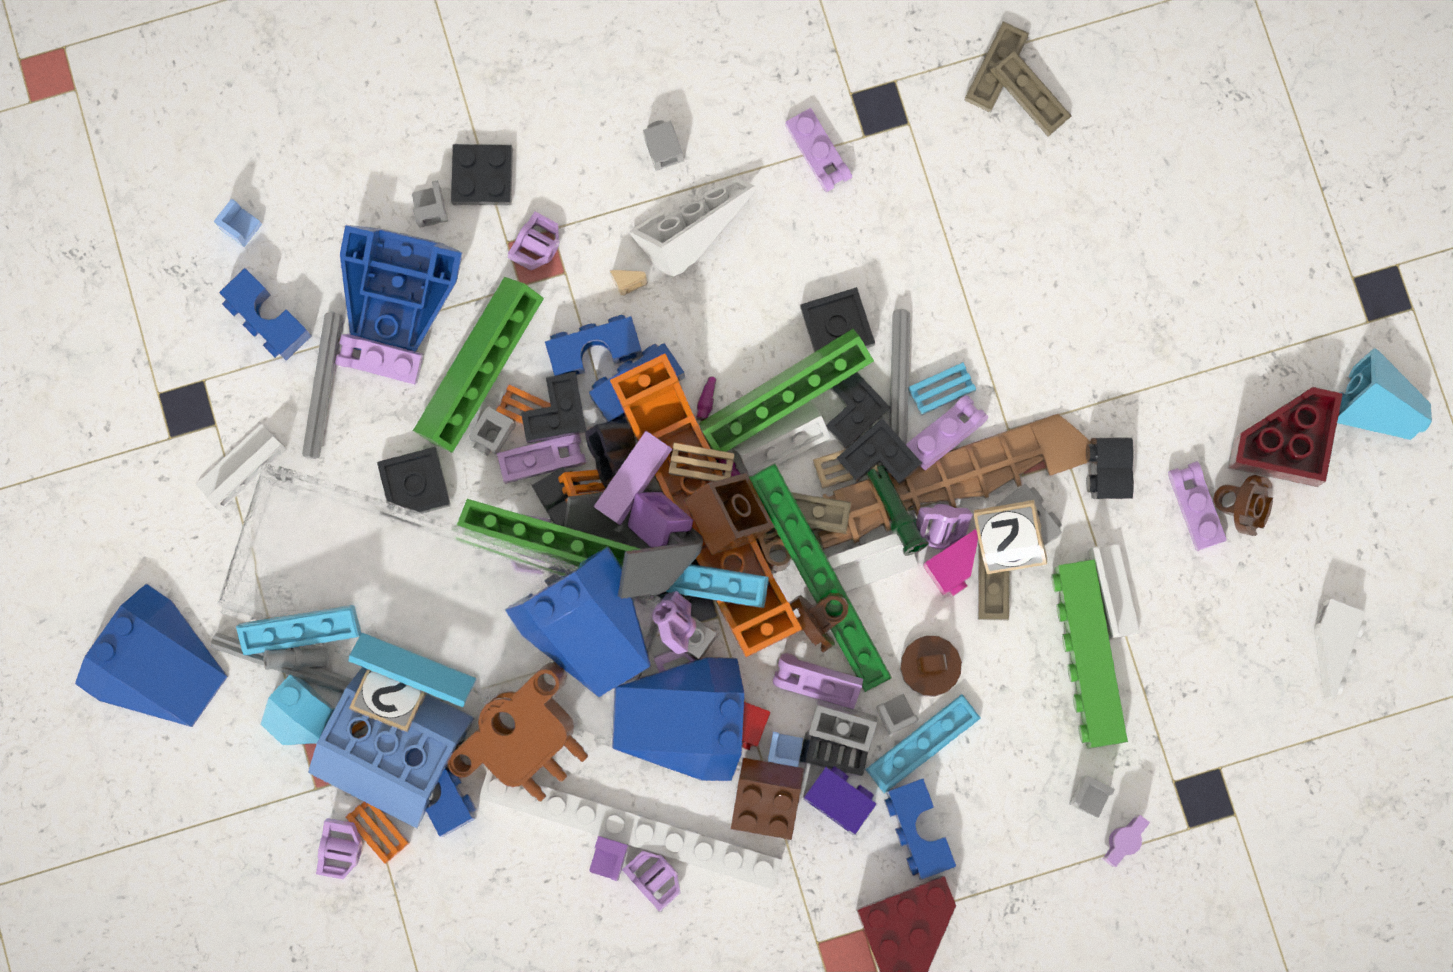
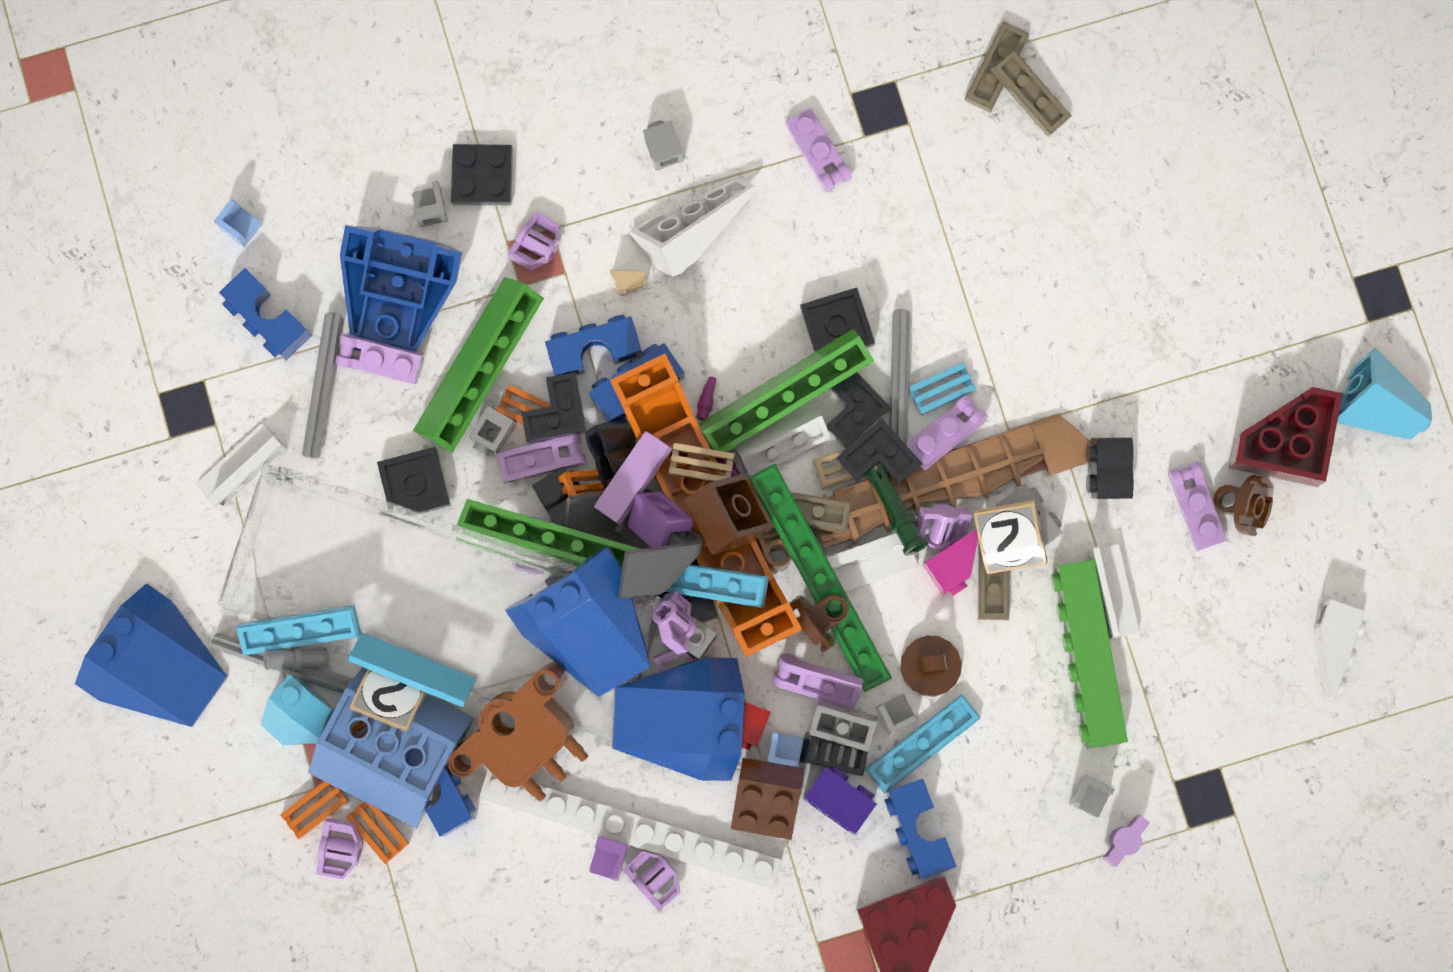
none -> orange tile [280,781,350,839]

